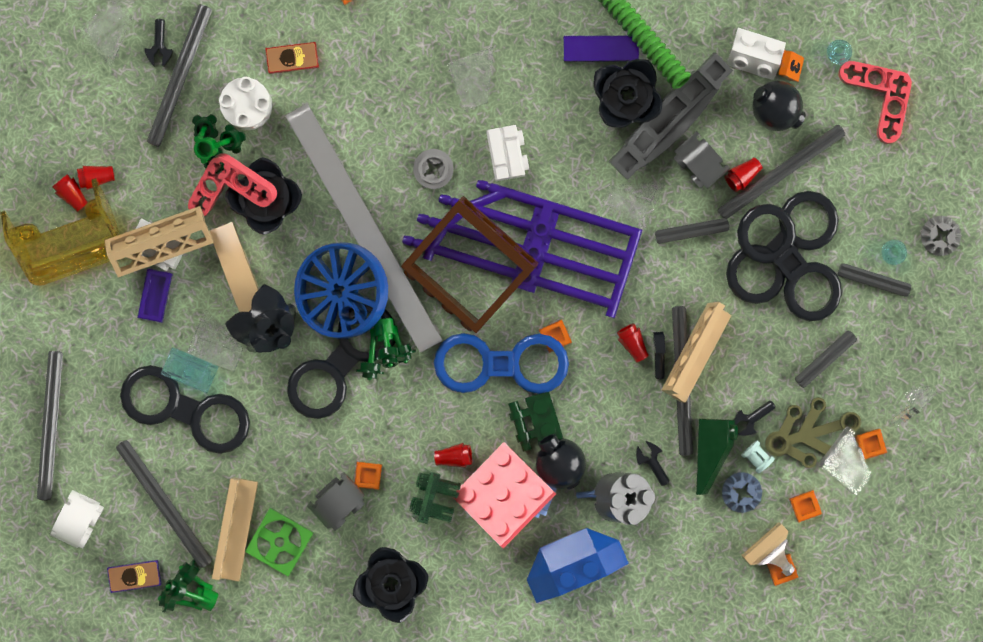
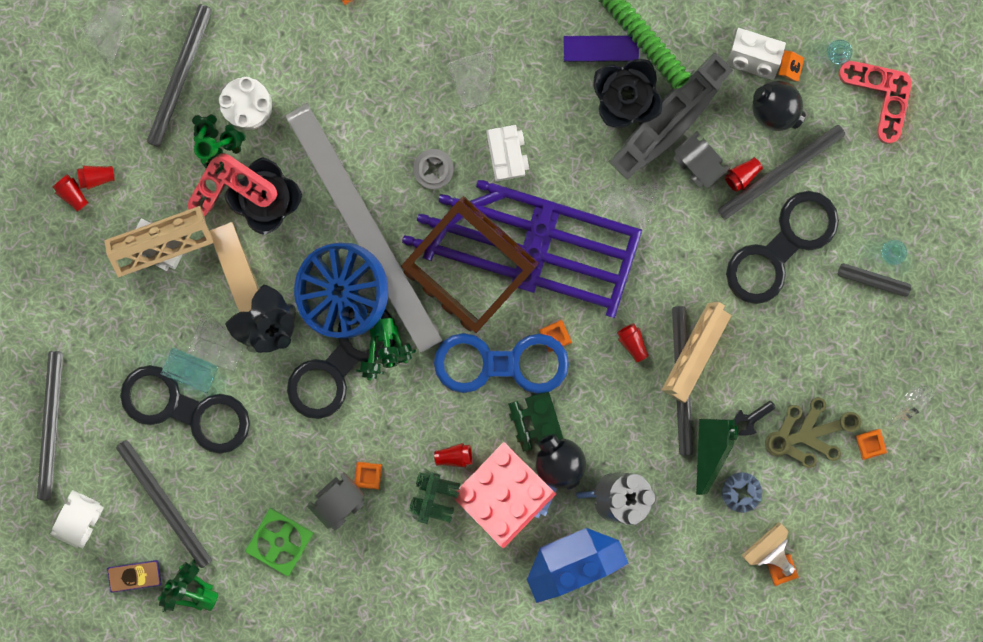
clear yellow windscreen [0,178,120,286] -> none
dark purple tile [137,268,173,323] -> none
black bar [145,18,173,67] -> none
tan fence [212,477,258,581] -> none
medium nougat tile [266,42,319,74] -> none
black brick [353,547,428,623] -> none
black bar [636,441,670,486] -> none
black bar [653,332,666,380] -> none
dark grey axle [655,218,729,244] -> none
black bar [737,204,842,322] -> none
light aqua bush [741,440,775,474] -> none
orange tile [789,490,822,523] -> none
dark grey axle [795,331,857,388] -> none
clear wing [818,426,872,496] -> none
light grey gear [921,216,962,256] -> none

